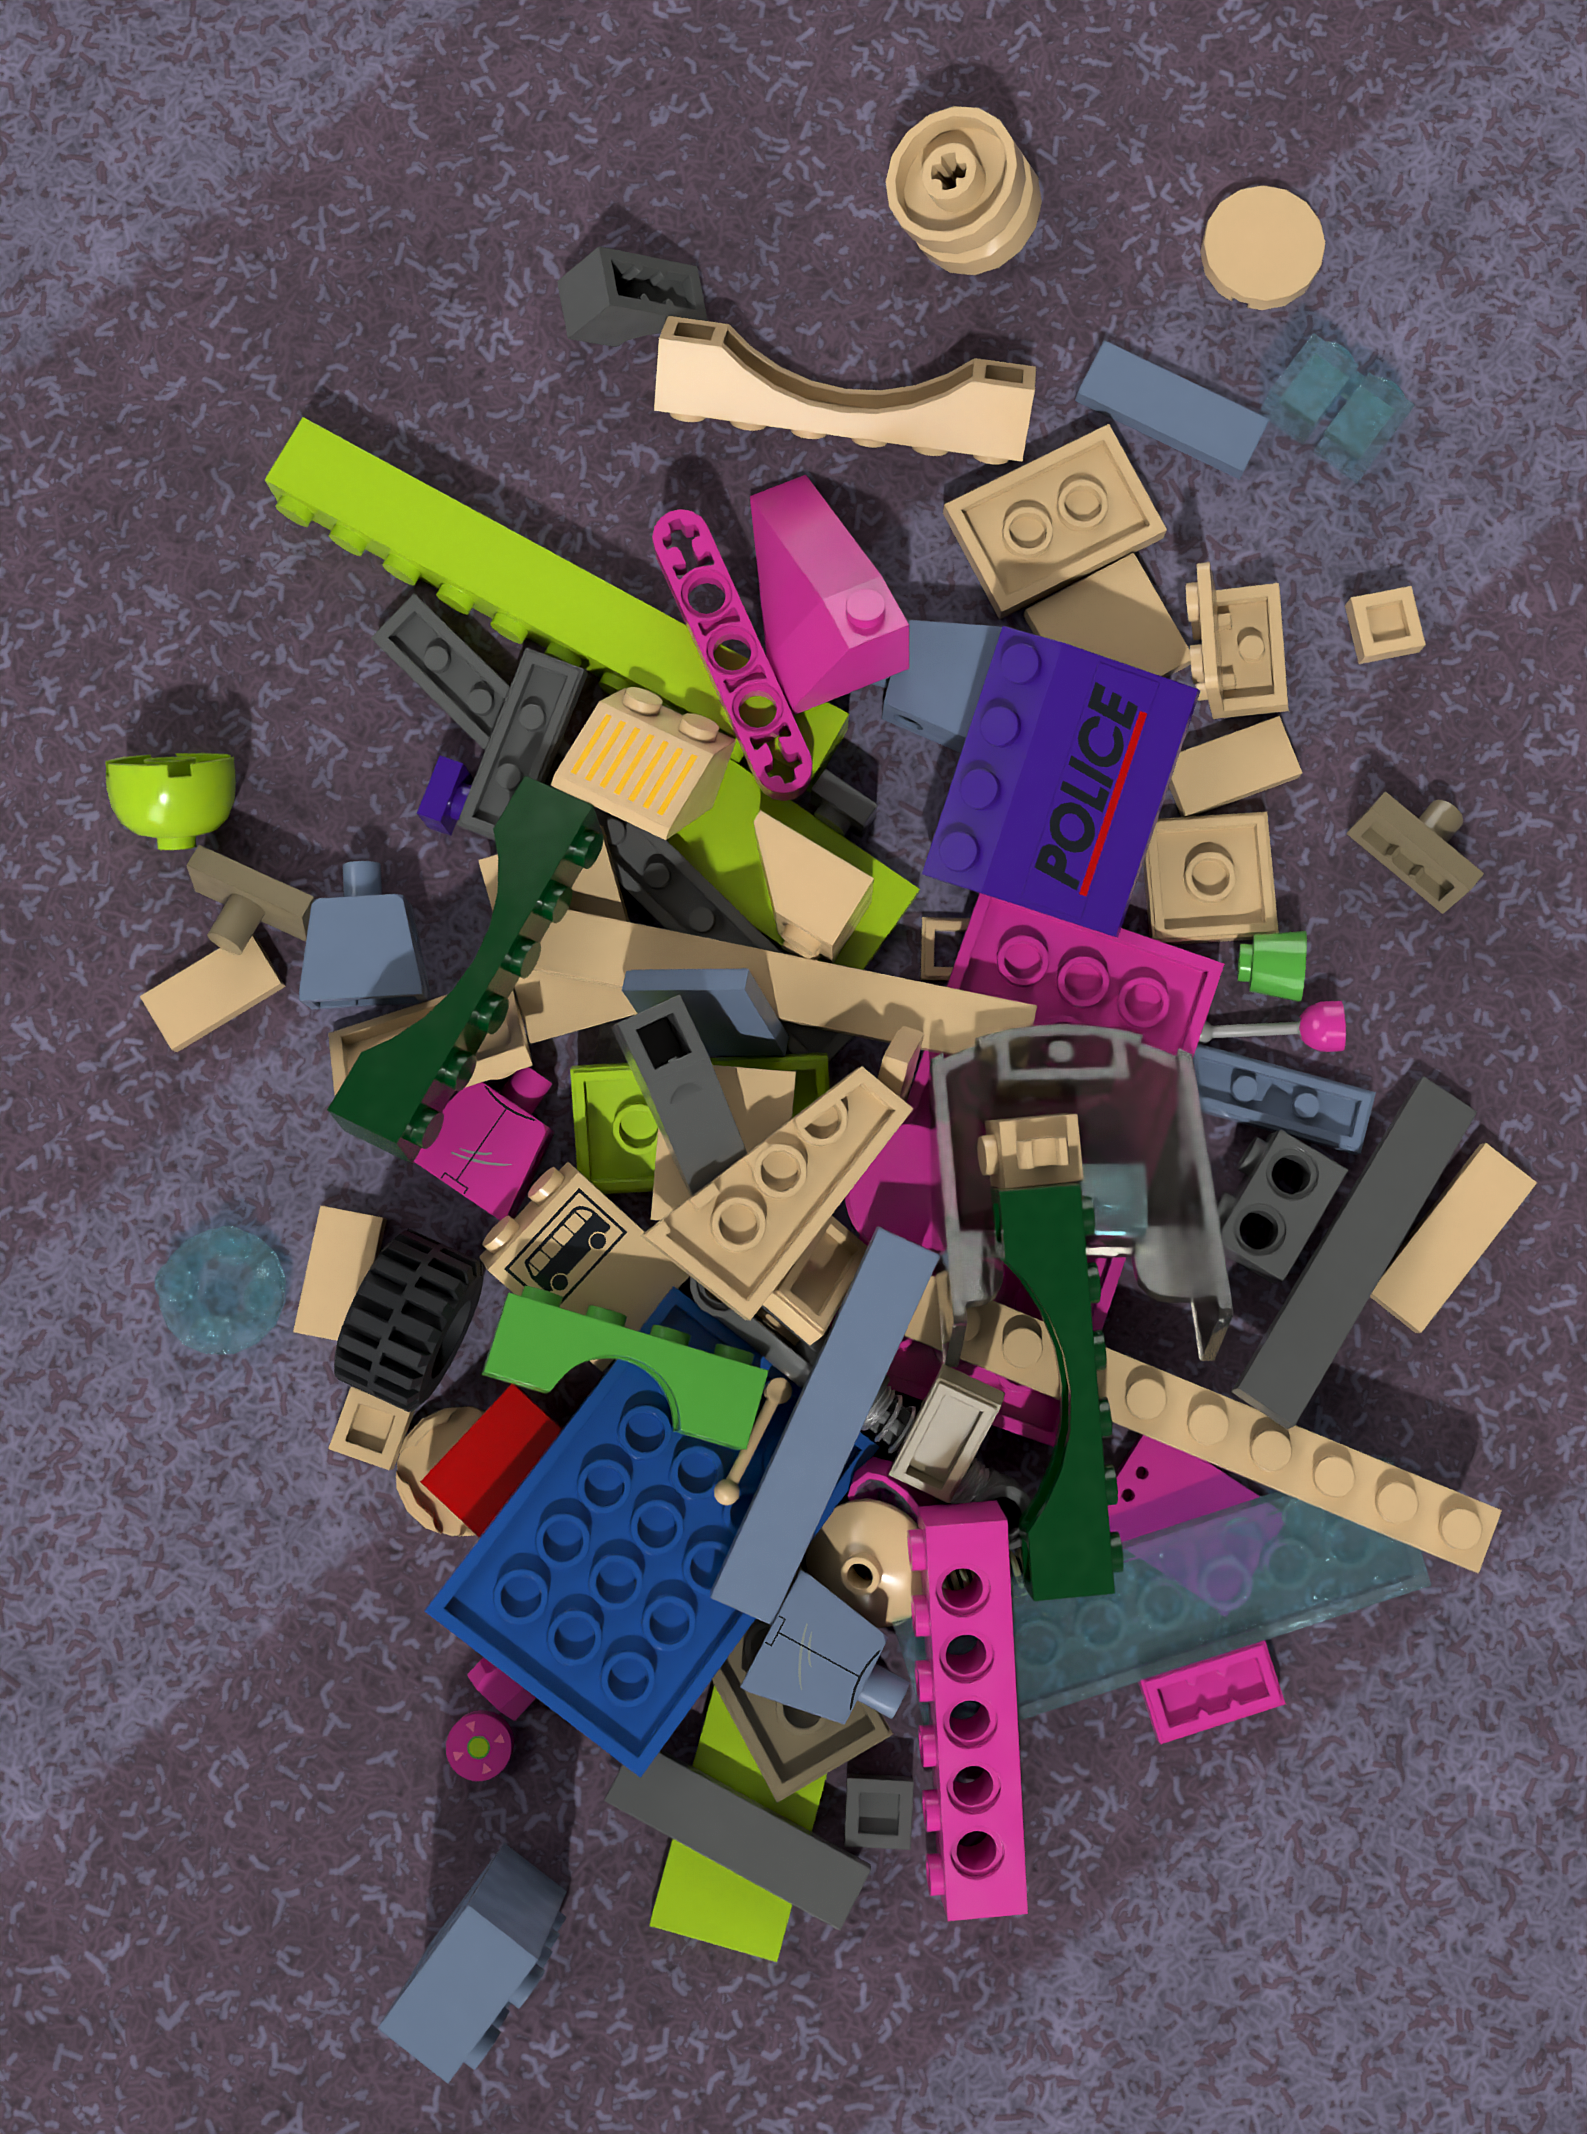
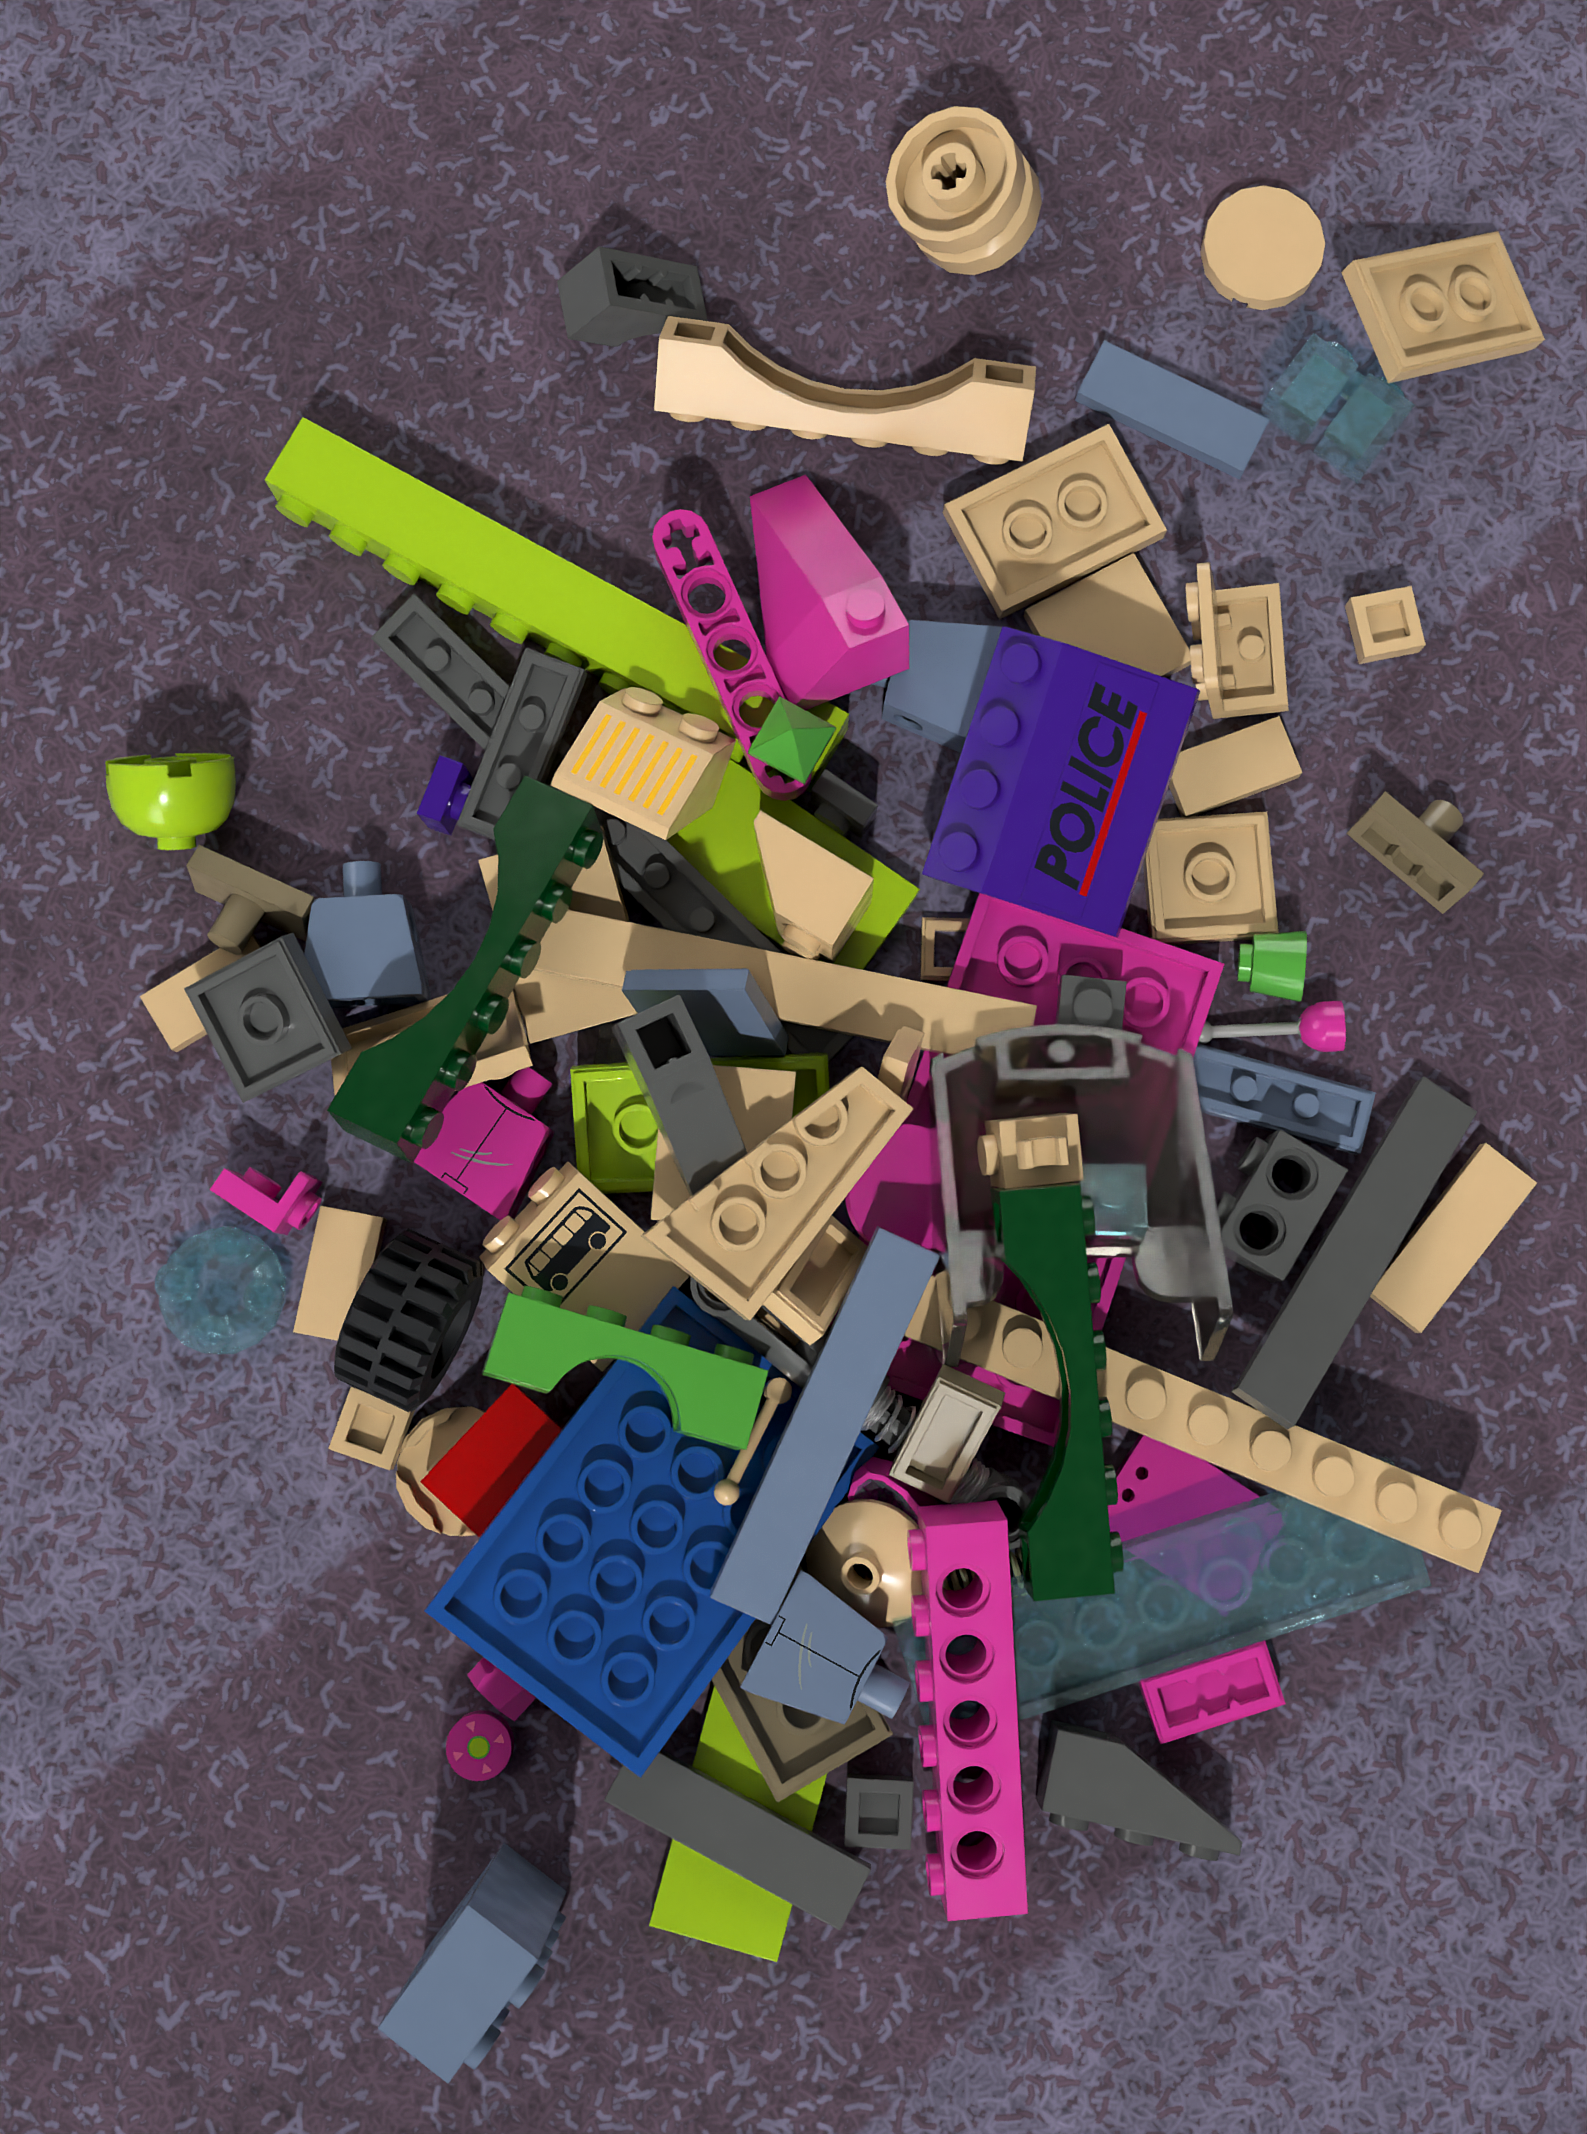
none -> dark grey tile [184,933,352,1103]
none -> dark pink bracket [210,1167,323,1235]
none -> bright green slope [748,696,836,785]
none -> dark grey slope [1035,1720,1242,1861]
none -> dark grey plate [1053,975,1127,1048]
none -> tan tile [1341,231,1545,383]

